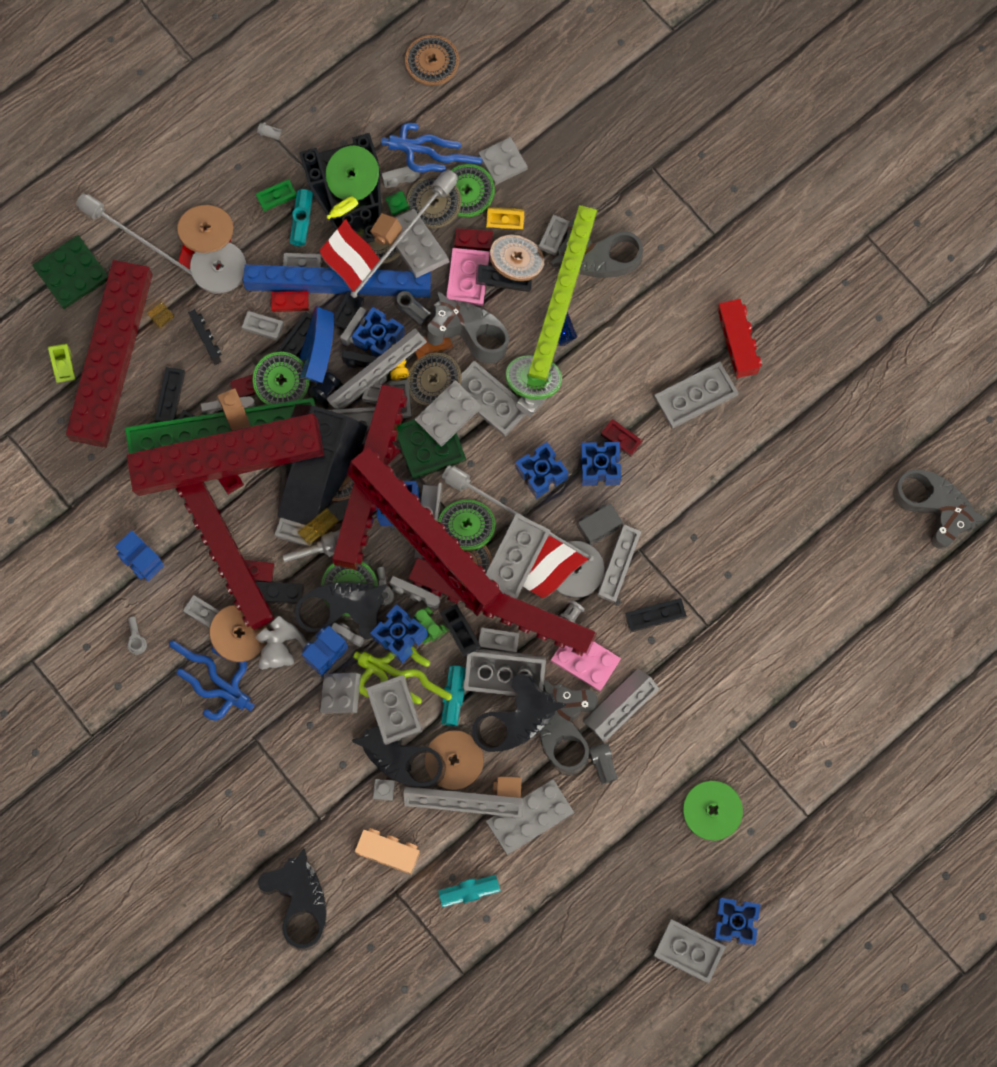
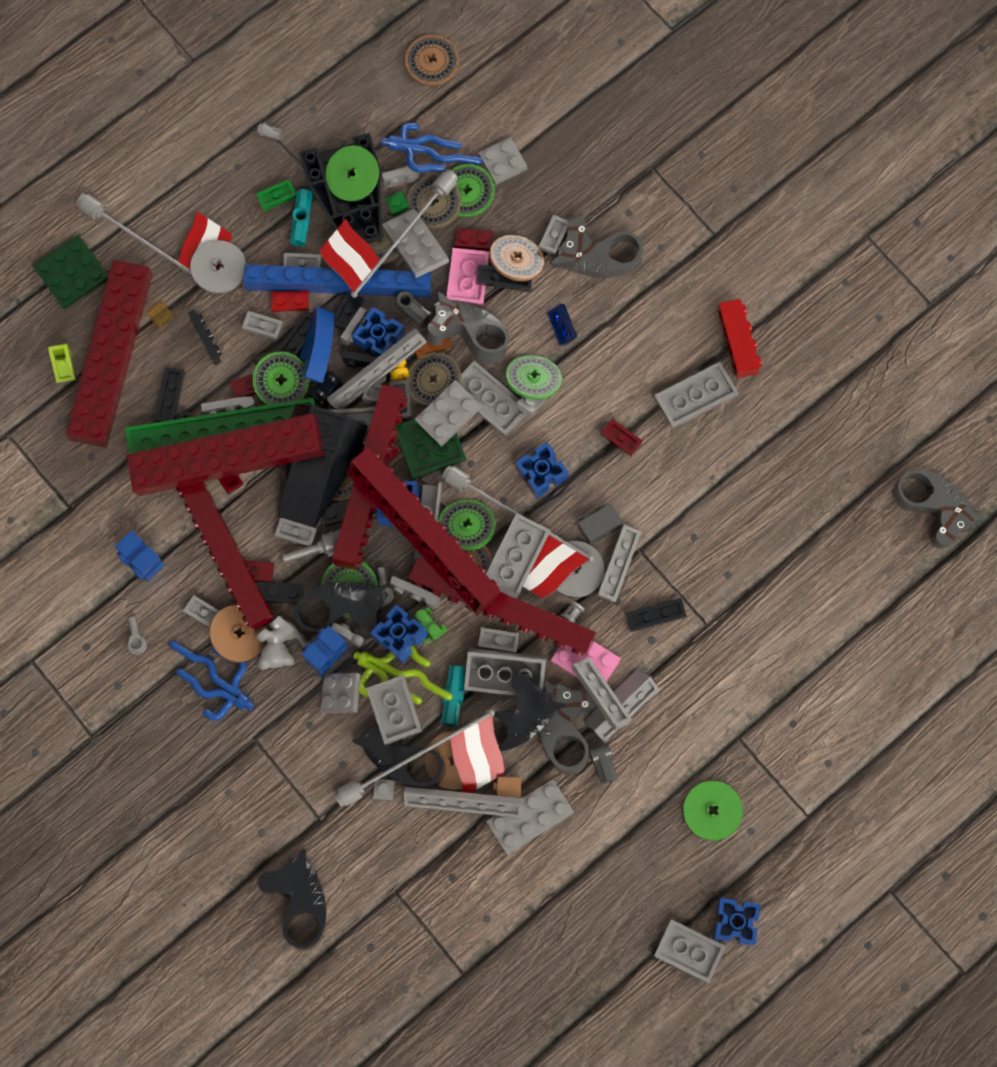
medium nougat piece [177,205,233,253] -> none
medium nougat slope [217,388,251,431] -> none
clear yellow plate [297,509,338,545] -> none
neon yellow piece [326,196,358,219] -> none
light nougat brick [355,828,420,875] -> none
medium nougat brick [371,213,403,246] -> none
teal piece [438,875,501,908] -> none
black slope [440,604,481,656] -> none
yellow slope [486,207,524,230] -> none
lime plate [528,205,597,381] -> none
blue brick [581,442,621,486] -> none
none -> flag [334,709,504,807]
none -> light grey plate [572,657,632,731]

